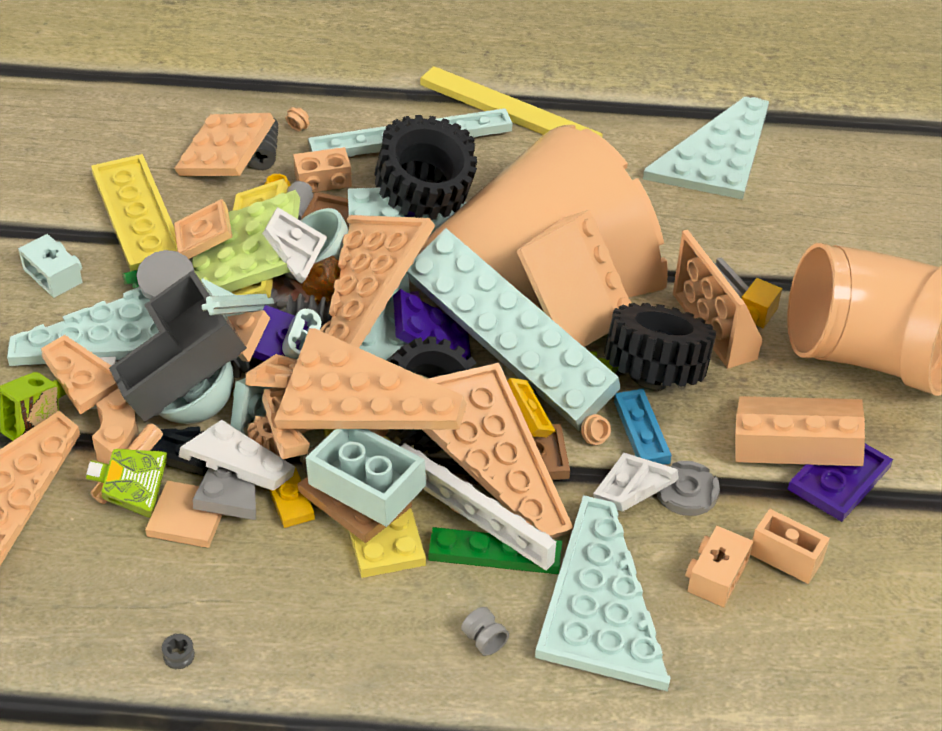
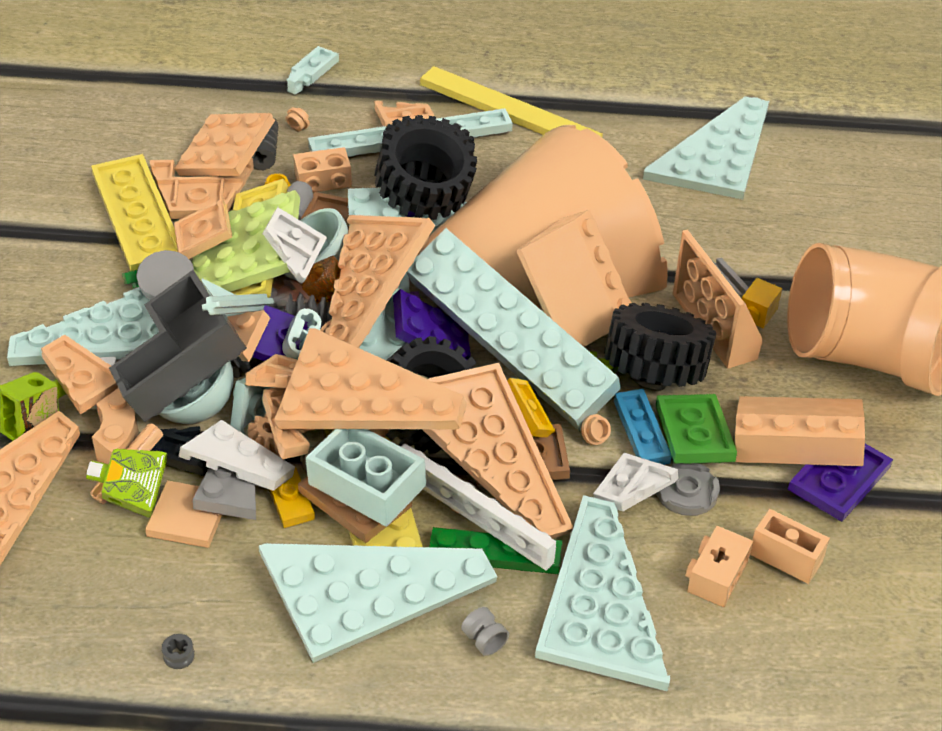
light aqua brick [18,234,83,298] -> none
none -> light nougat wing [150,158,254,219]
none -> light aqua wing [259,543,497,663]
none -> light aqua hinge [287,46,339,94]
none -> light nougat wing [374,101,435,127]
none -> bright green plate [655,394,737,464]

